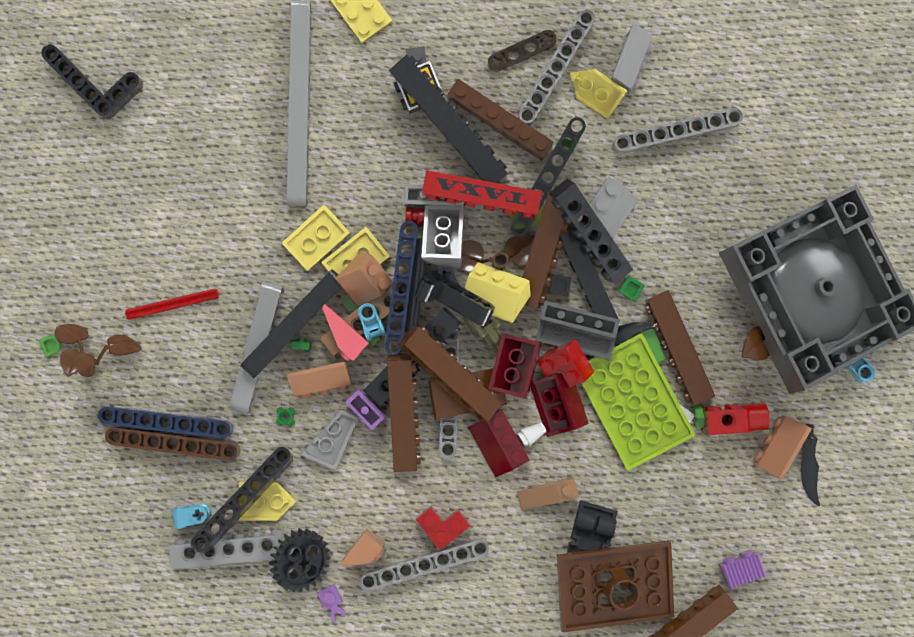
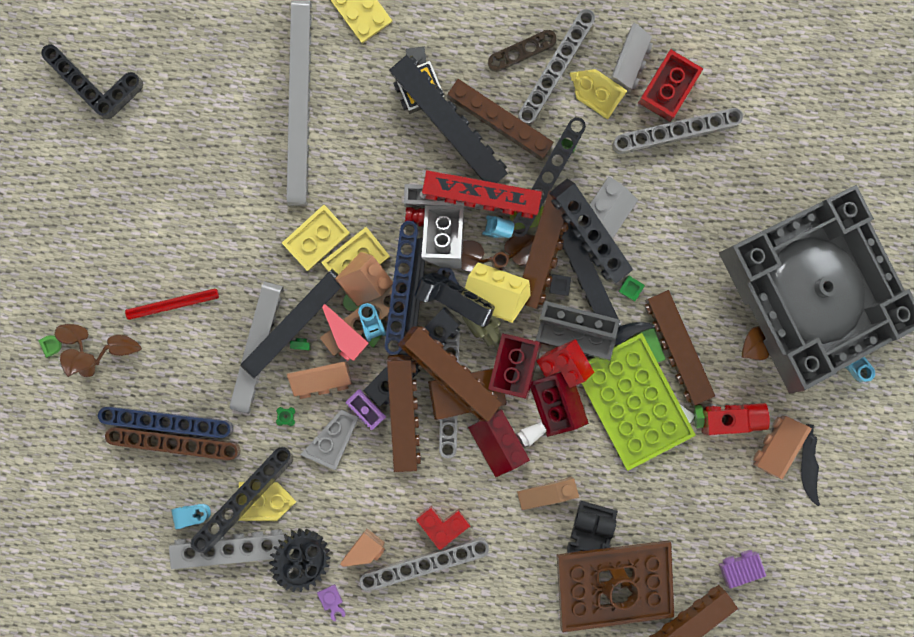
none -> medium azure piece [482,216,514,238]
none -> red brick [638,49,703,122]

